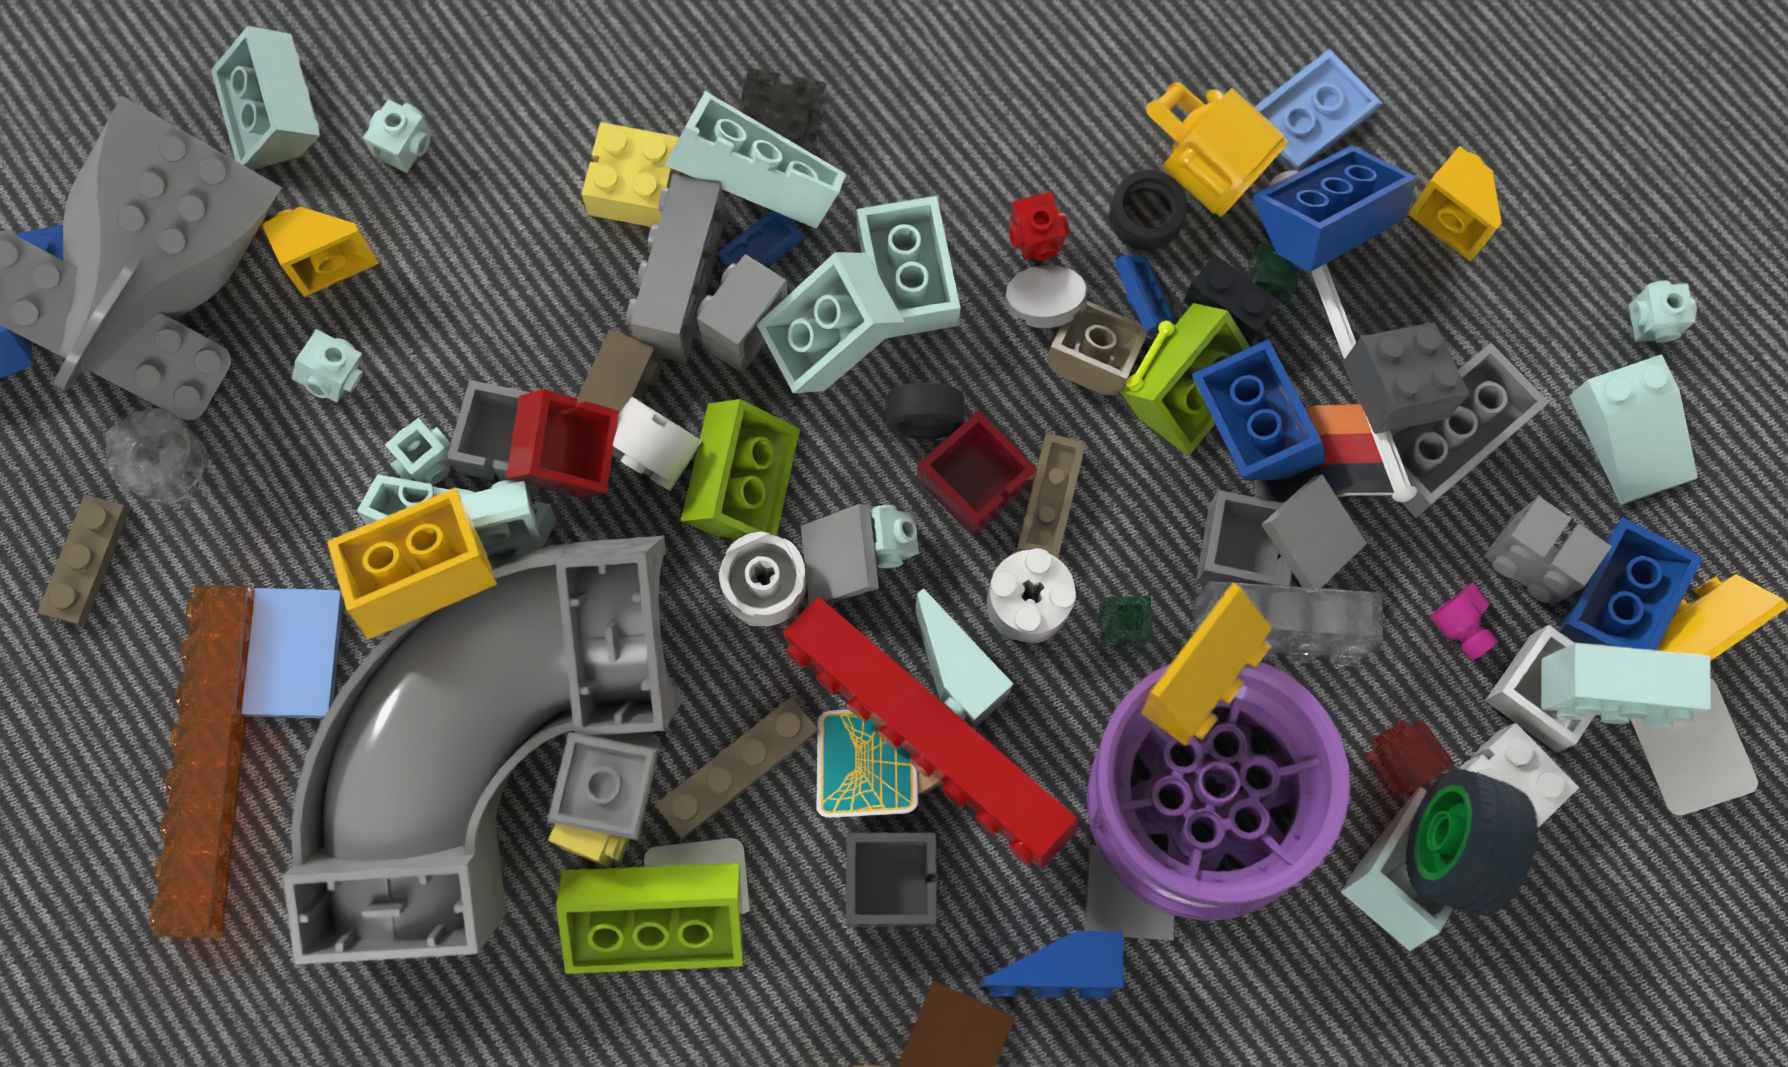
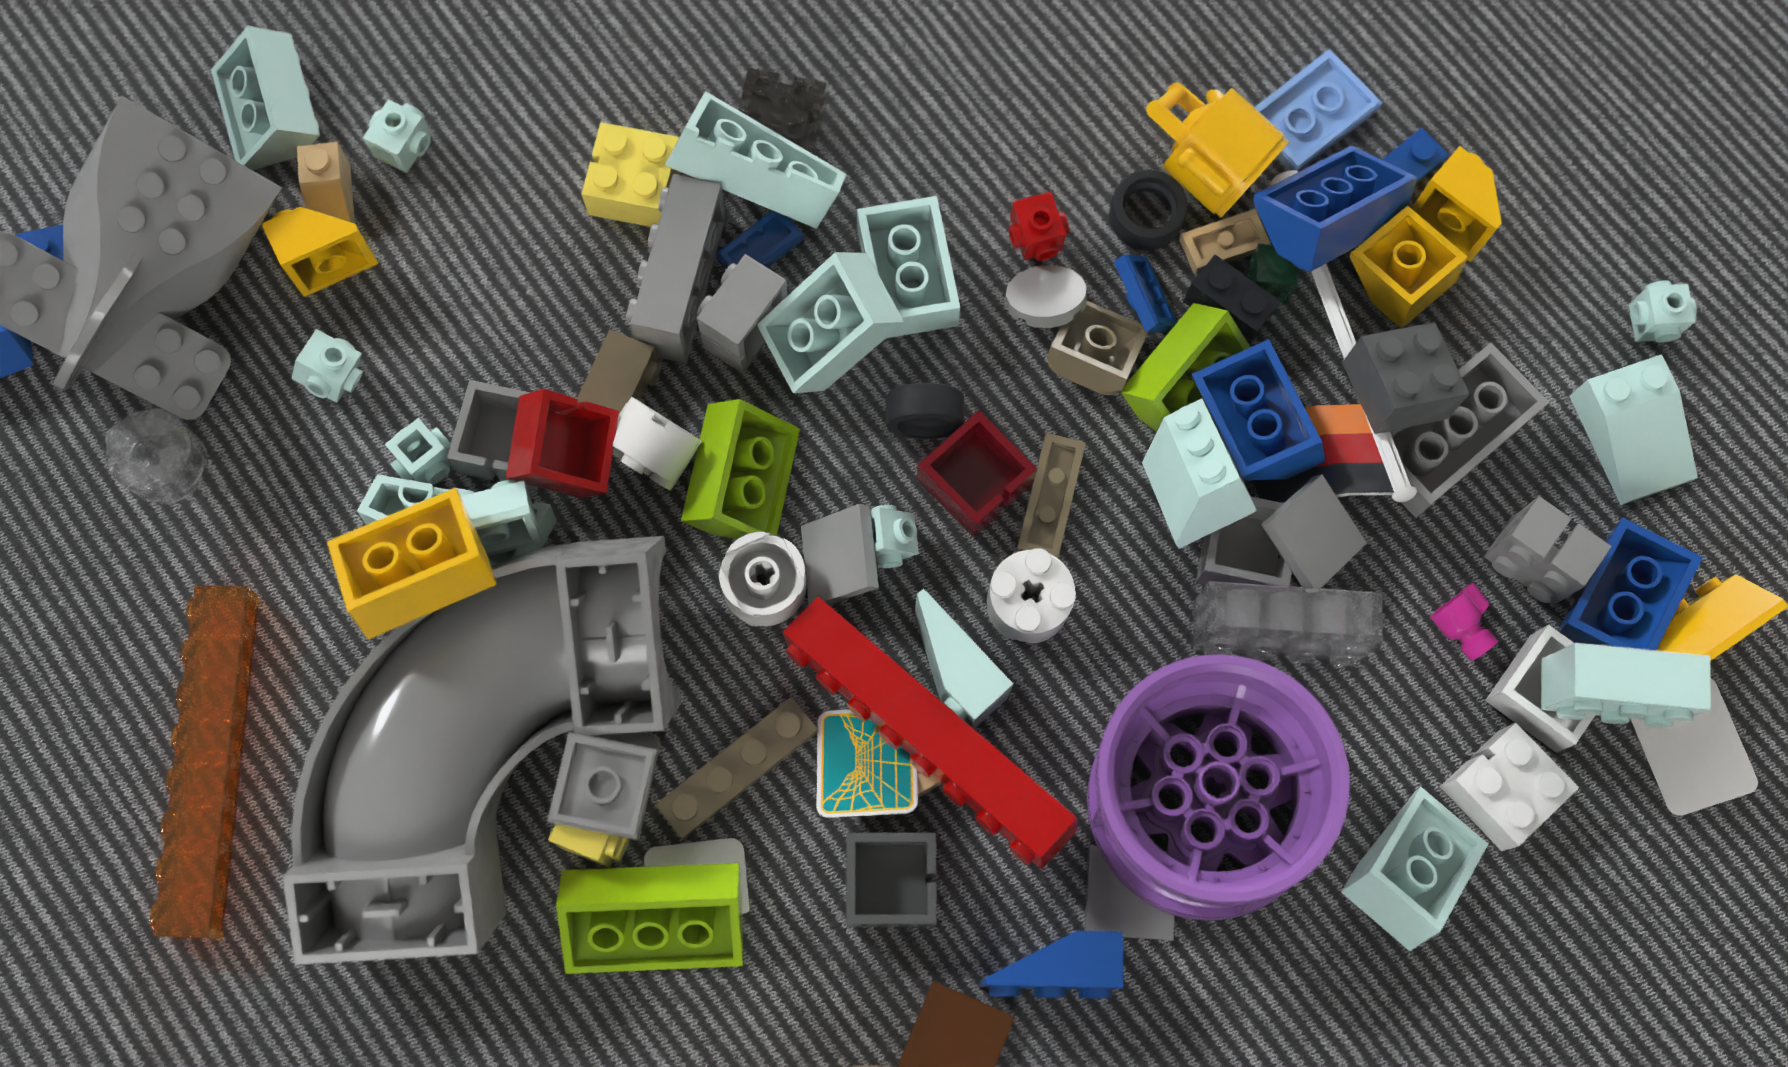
dark tan plate [37,494,130,627] -> none
light blue tile [241,588,344,718] -> none
clear green brick [1099,596,1153,647] -> none
neon yellow hinge [1125,320,1174,392] -> none
yellow slope [1141,582,1272,746] -> none
clear red brick [1364,719,1454,798] -> none
black wheel [1406,769,1538,916] -> none
none -> tan slope [297,142,354,223]
none -> light aqua slope [1142,398,1257,549]
none -> tan plate [1179,209,1271,275]
none -> yellow slope [1350,205,1468,328]
none -> blue plate [1382,128,1449,186]

